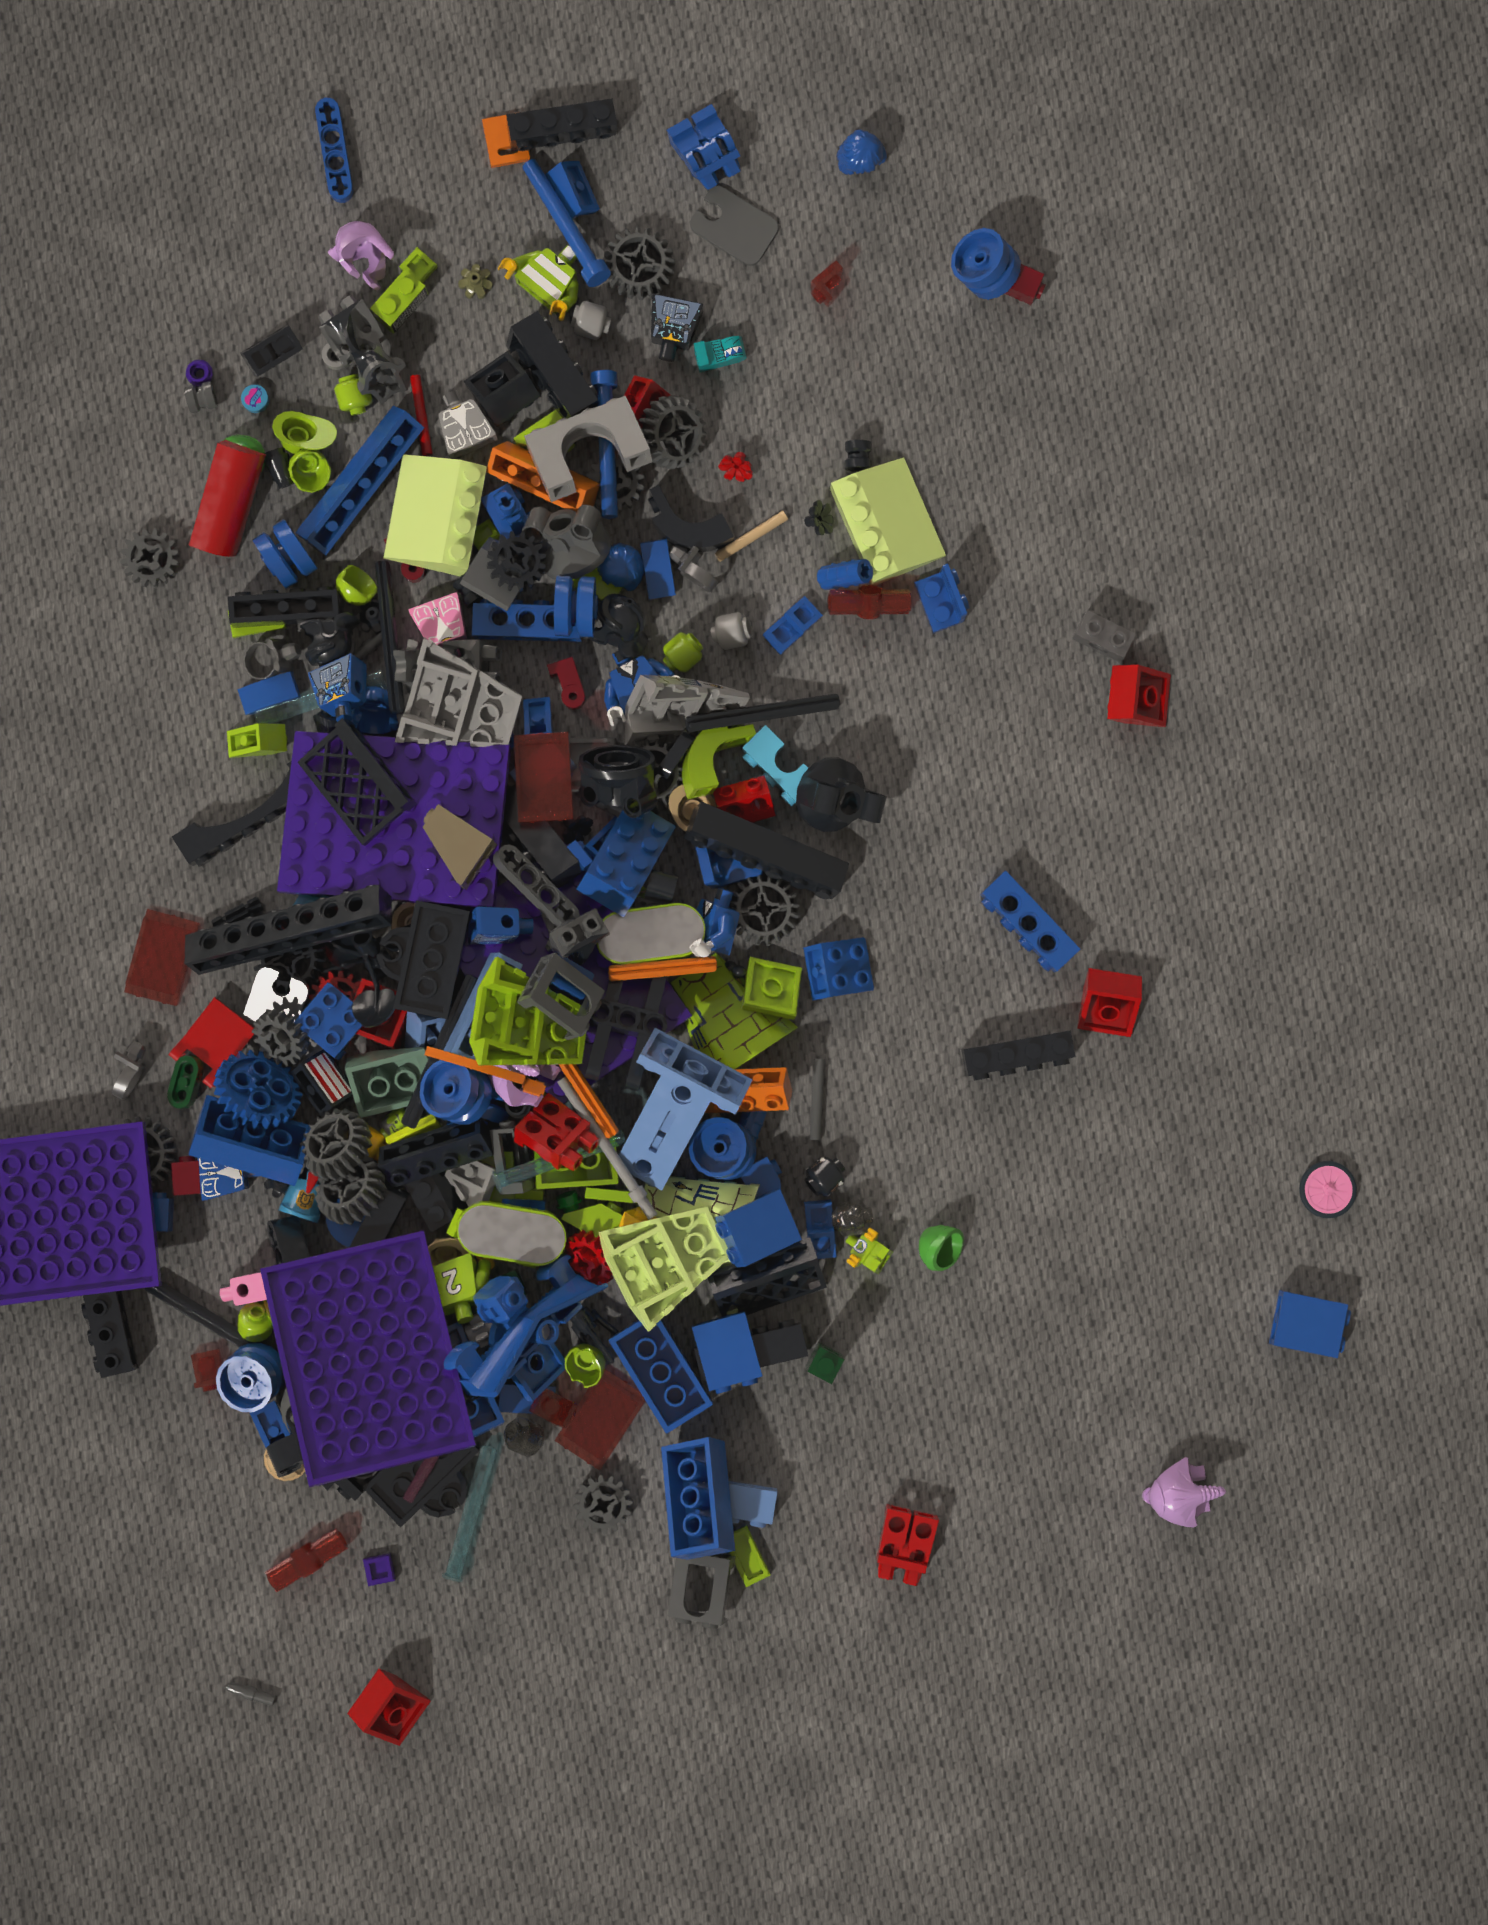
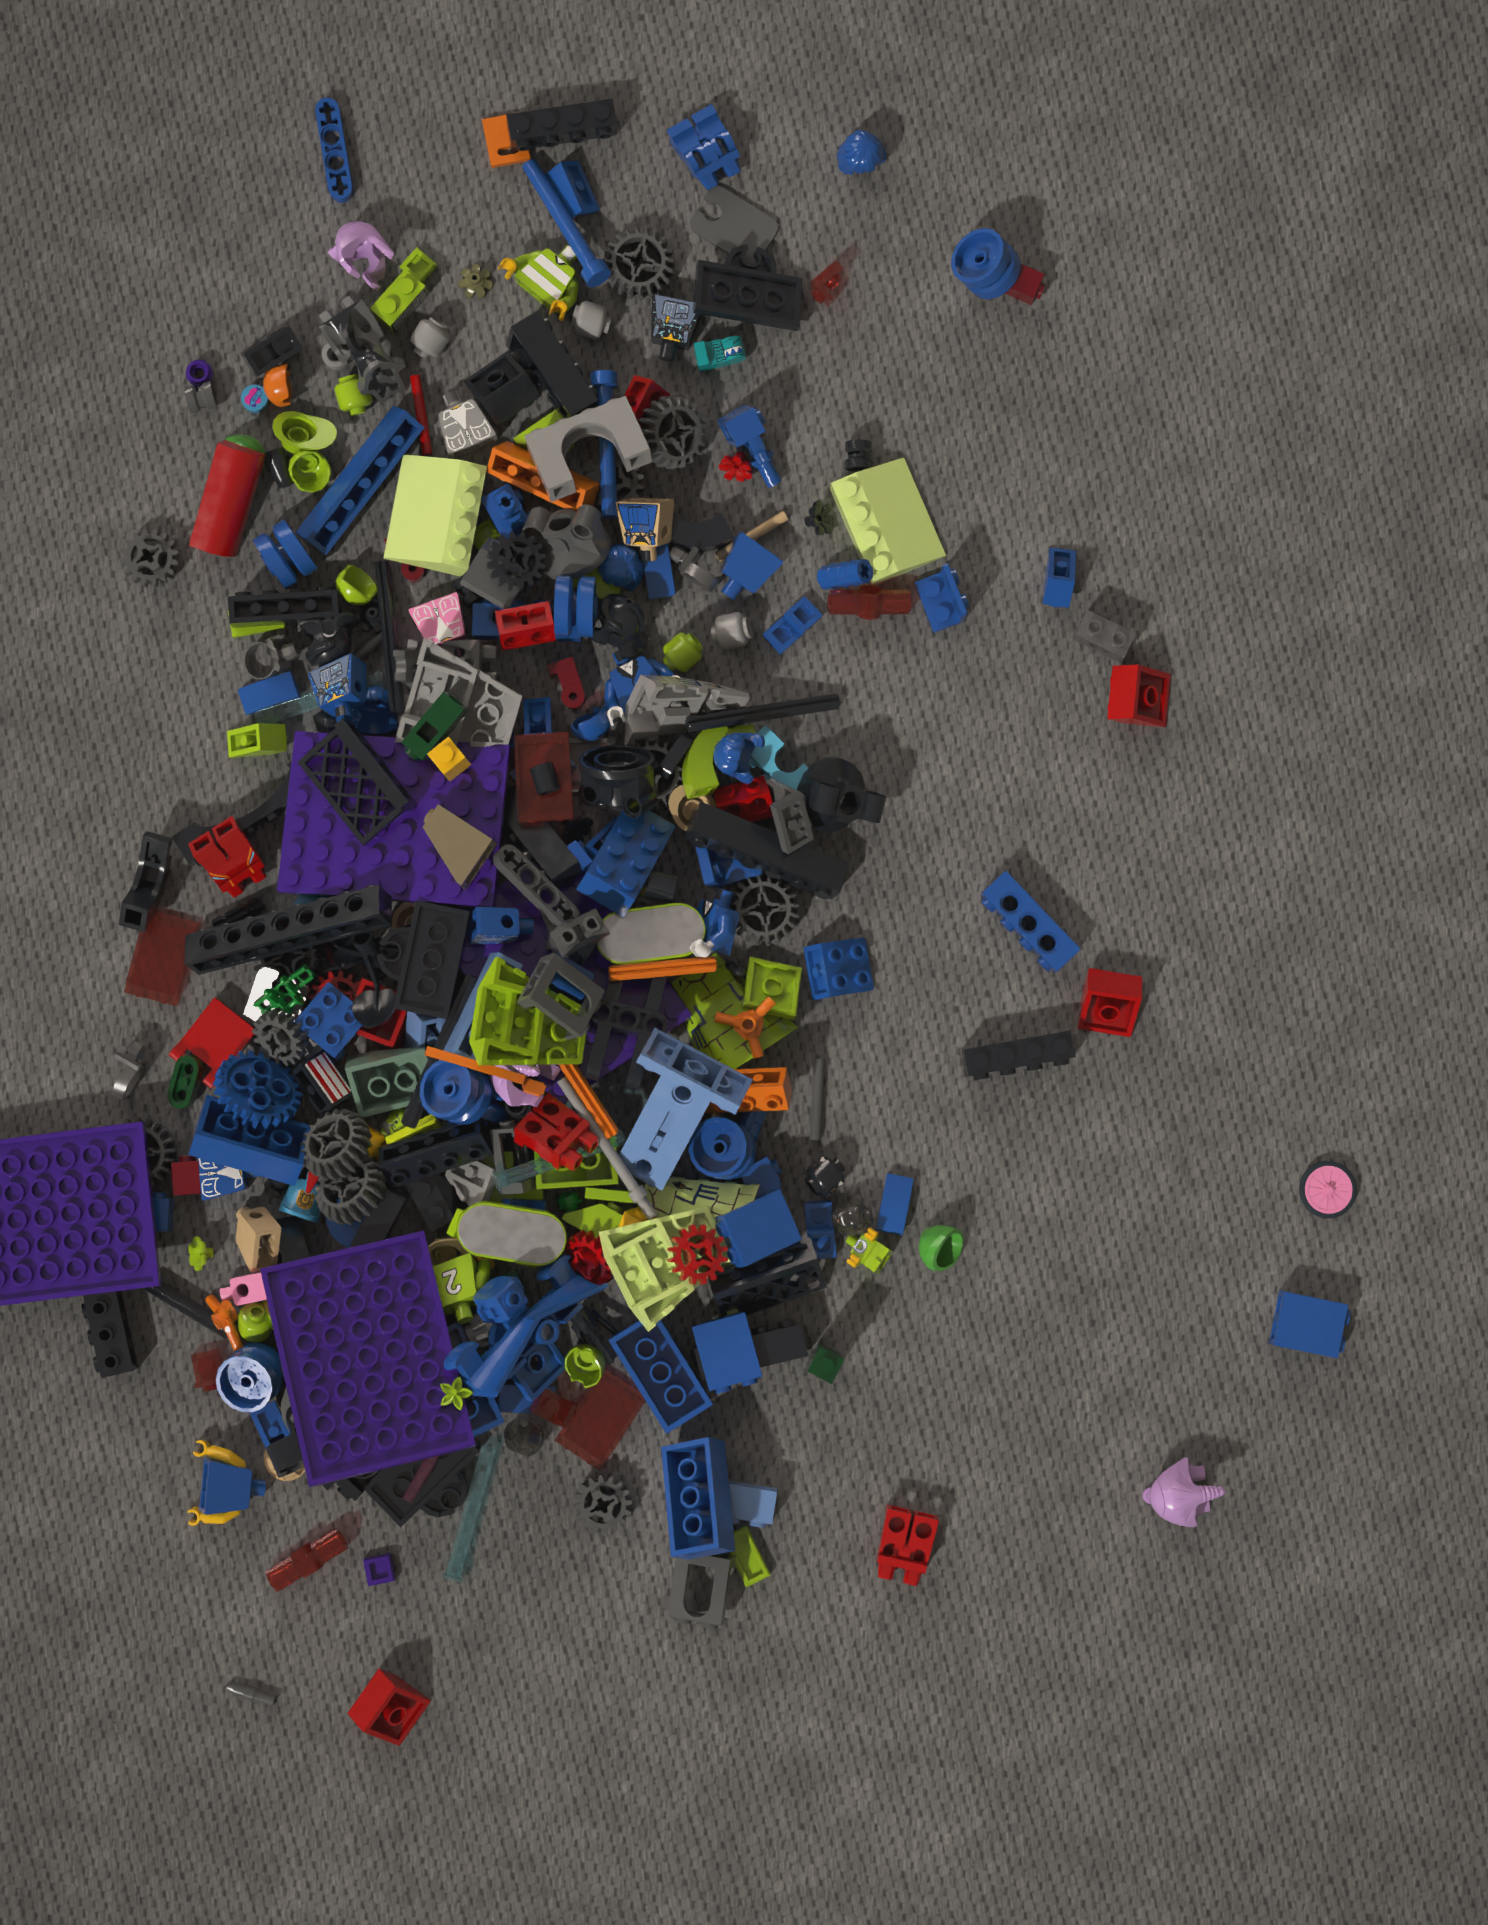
none -> black arch [119,831,172,932]
none -> blue torso [187,1440,266,1526]
none -> red hips [188,816,267,897]
none -> lime plant [188,1236,214,1271]
none -> orange piece [205,1294,244,1350]
none -> tan torso [236,1207,282,1273]
none -> green piece [253,964,315,1014]
none -> orange hair [263,363,292,407]
none -> dark green brick [401,692,469,761]
none -> light grey head [410,317,450,359]
none -> yellow brick [427,737,471,781]
none -> lime plant [440,1376,473,1411]
none -> red brick [495,601,556,651]
none -> black beam [529,762,561,796]
none -> blue hair [571,705,611,741]
none -> torso [616,498,674,561]
none -> light grey tile [656,707,691,731]
none -> red gear [667,1224,728,1285]
none -> black plate [693,244,803,331]
none -> blue hair [713,733,765,784]
none -> orange piece [714,996,776,1059]
none -> blue brick [716,405,782,488]
none -> blue torso [720,532,784,600]
none -> dark grey bracket [767,778,814,854]
none -> blue slope [876,1173,914,1236]
none -> blue slope [1042,547,1076,608]

